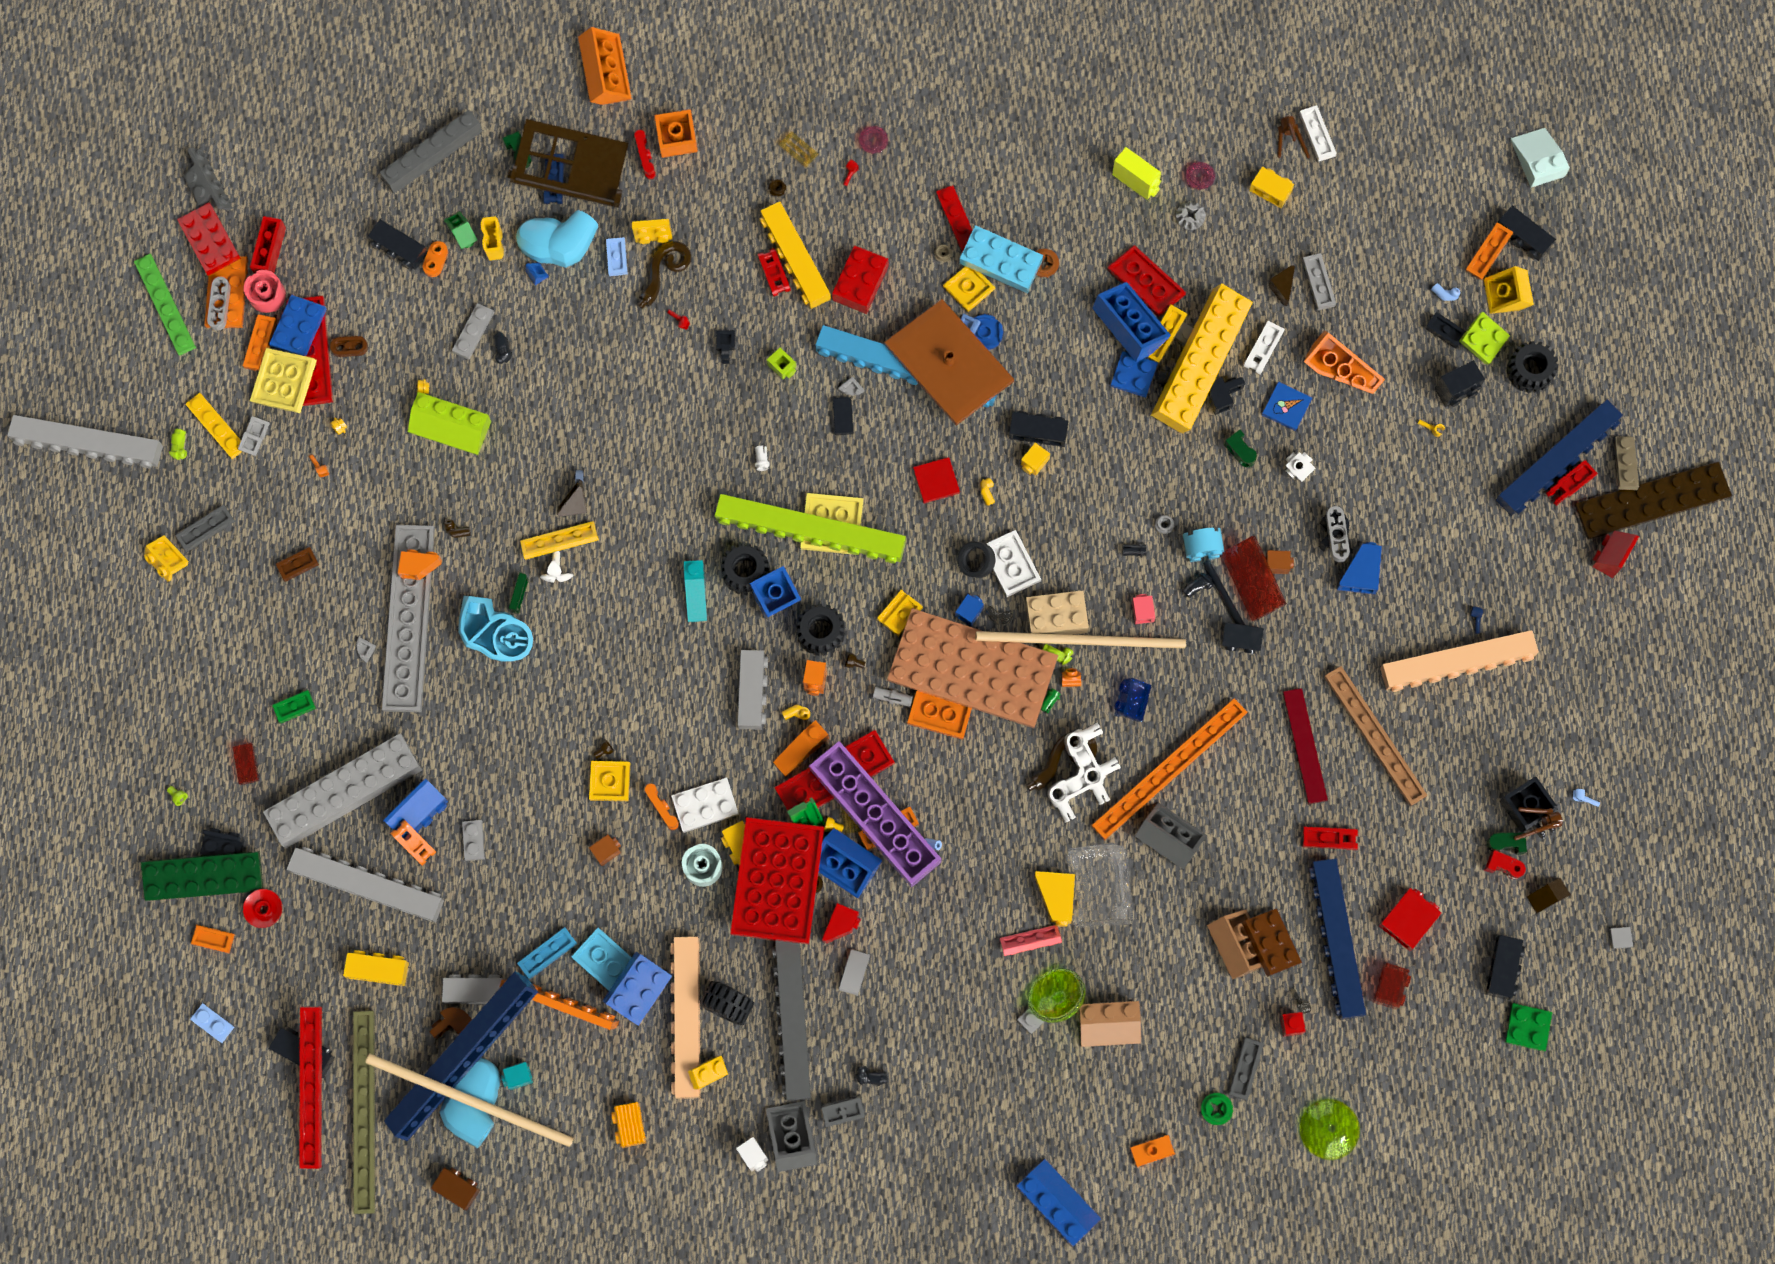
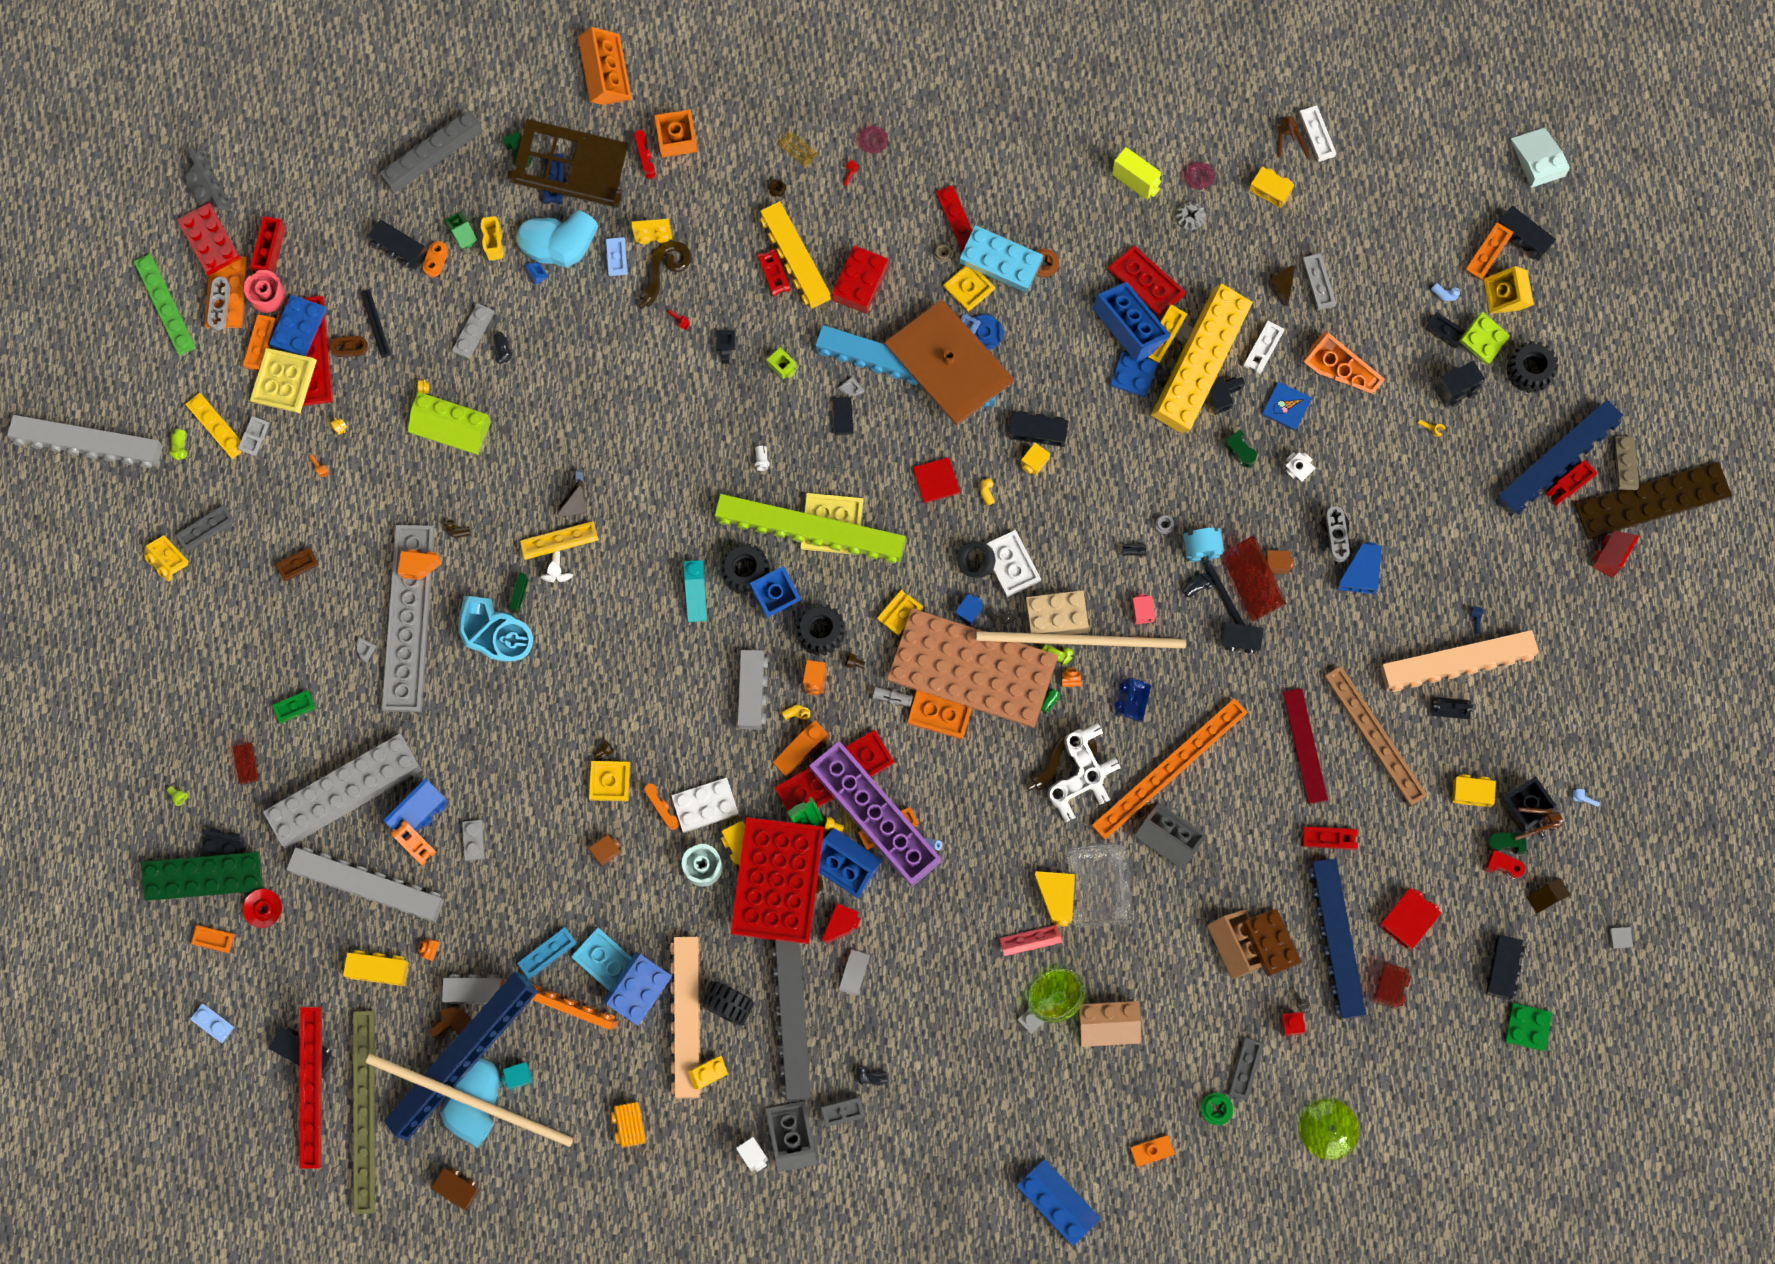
none -> black axle [361,289,391,358]
none -> orange plate [418,938,439,961]
none -> black hinge [1431,697,1473,720]
none -> yellow brick [1452,774,1496,807]

